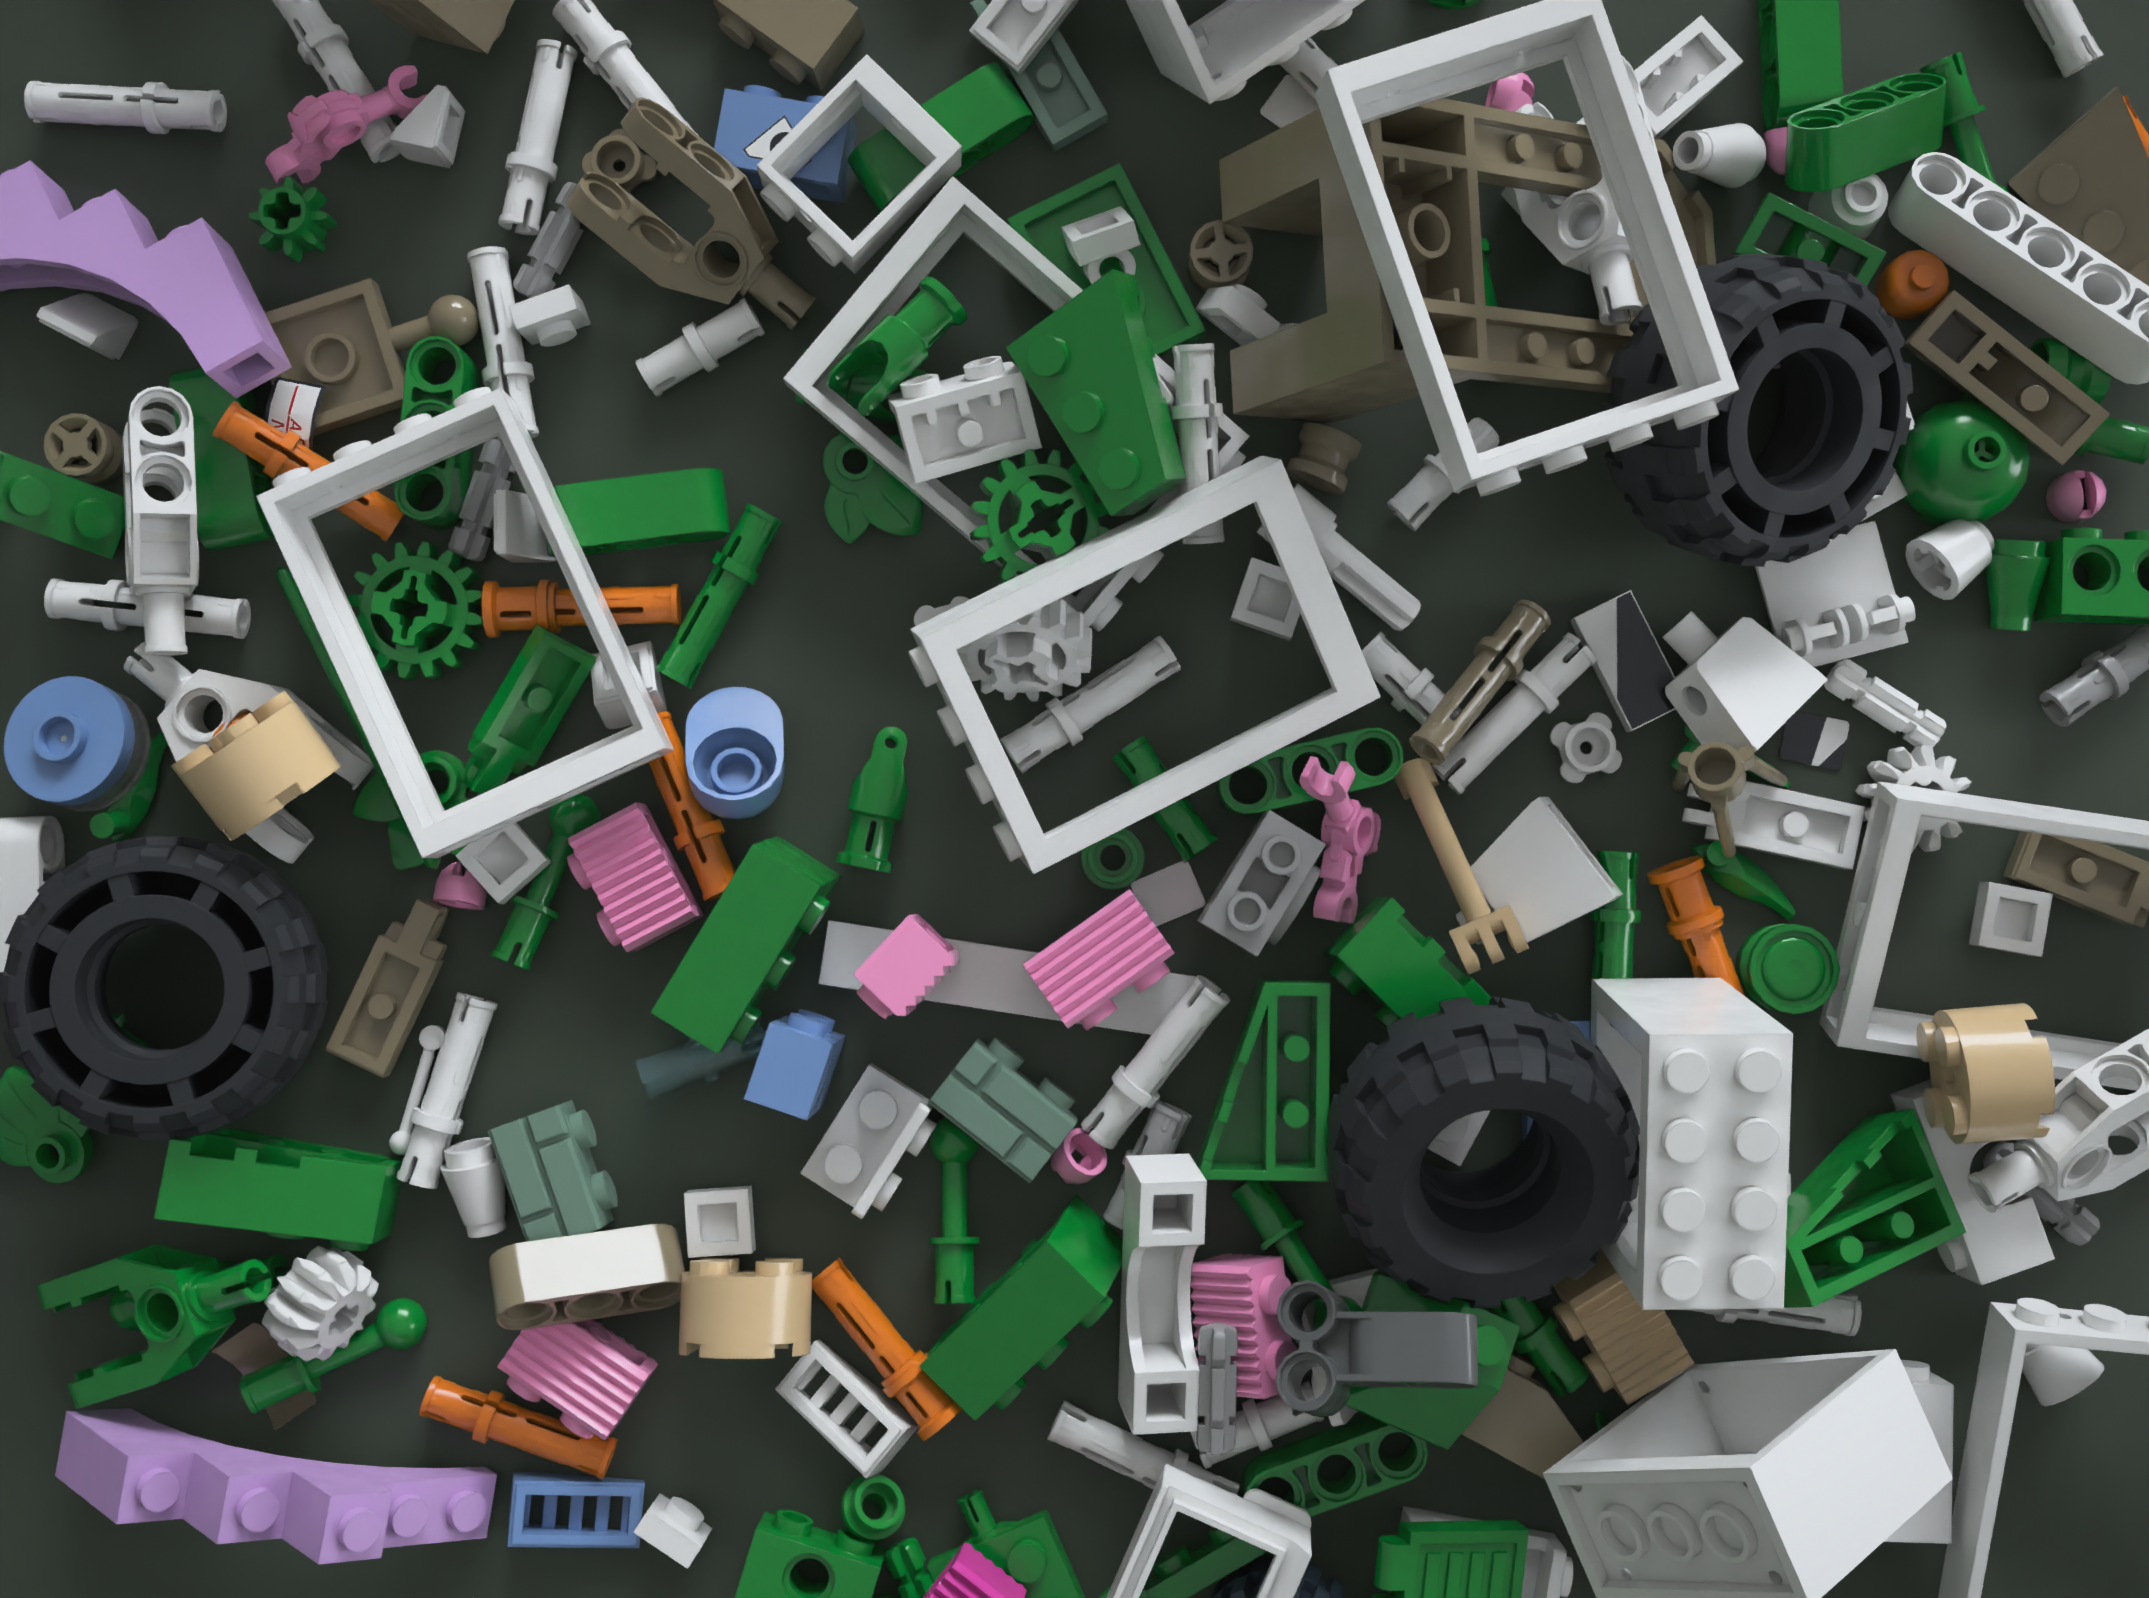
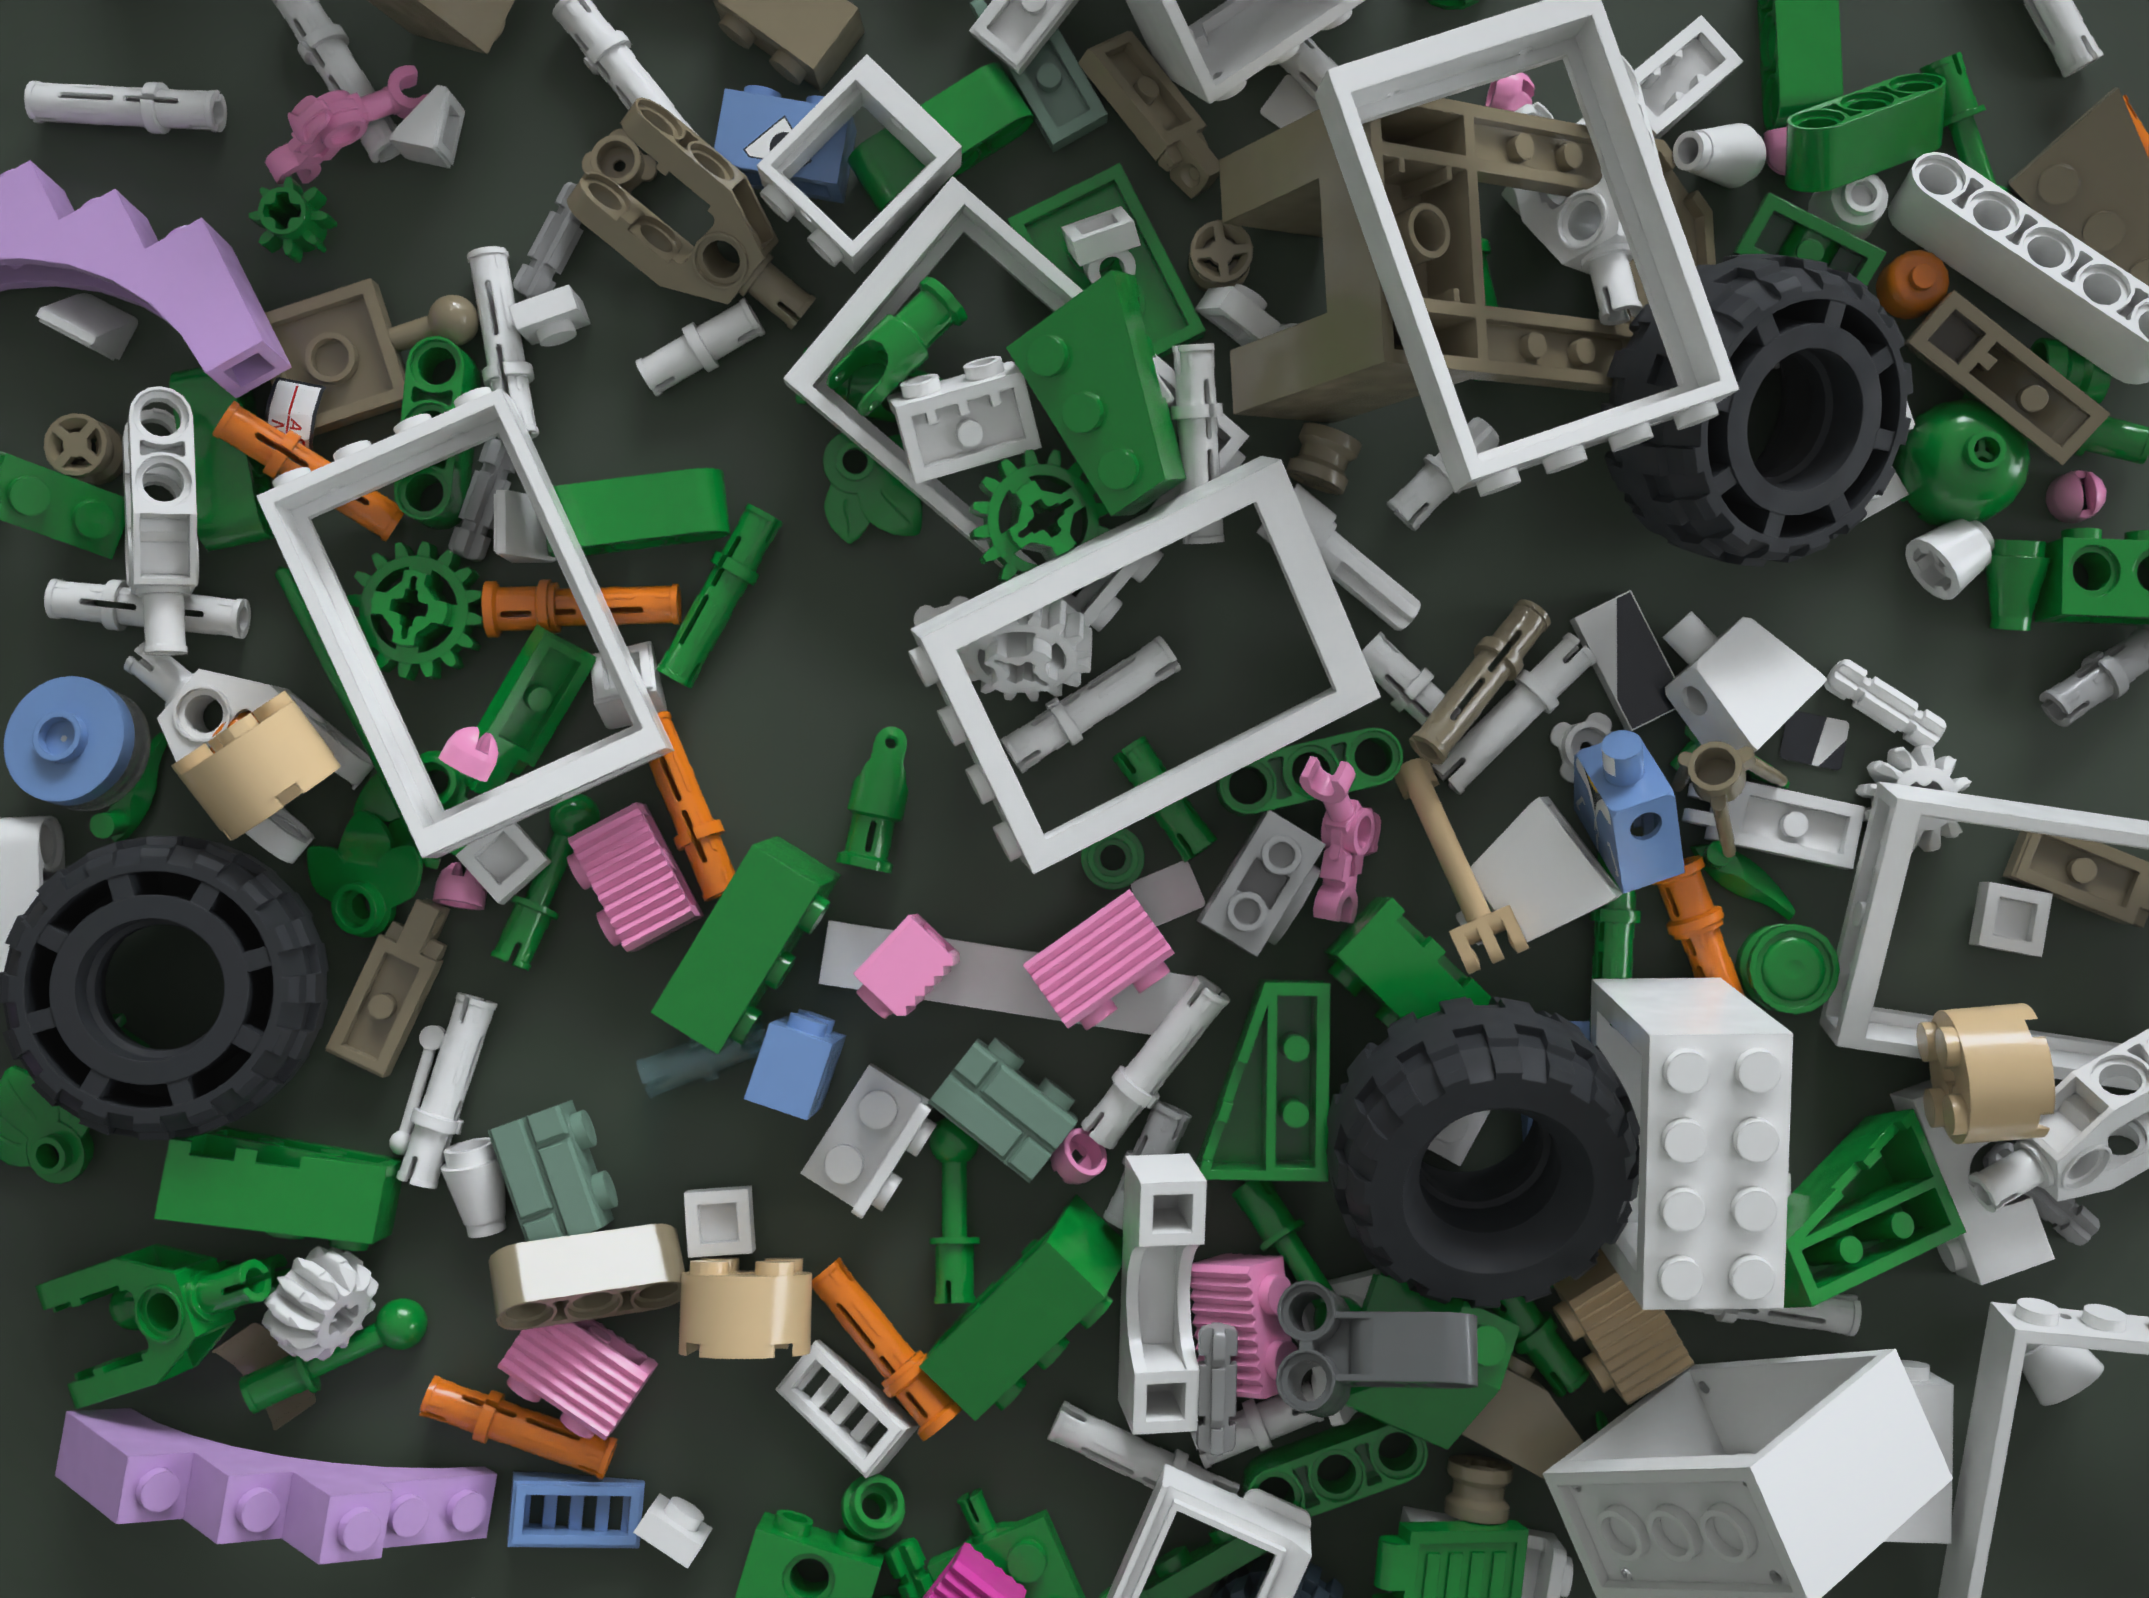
white pin [498,39,578,236] -> none
medium blue cap [685,687,785,820] -> none
white plate [1230,558,1300,641] -> none
white hinge [1755,521,1915,667] -> none
none -> green plate [307,810,423,938]
none -> bright pink hinge [438,727,499,782]
none -> dark tan hinge [1078,31,1220,199]
none -> dark tan wheel [1444,1454,1514,1524]
none -> medium blue torso [1574,730,1685,894]

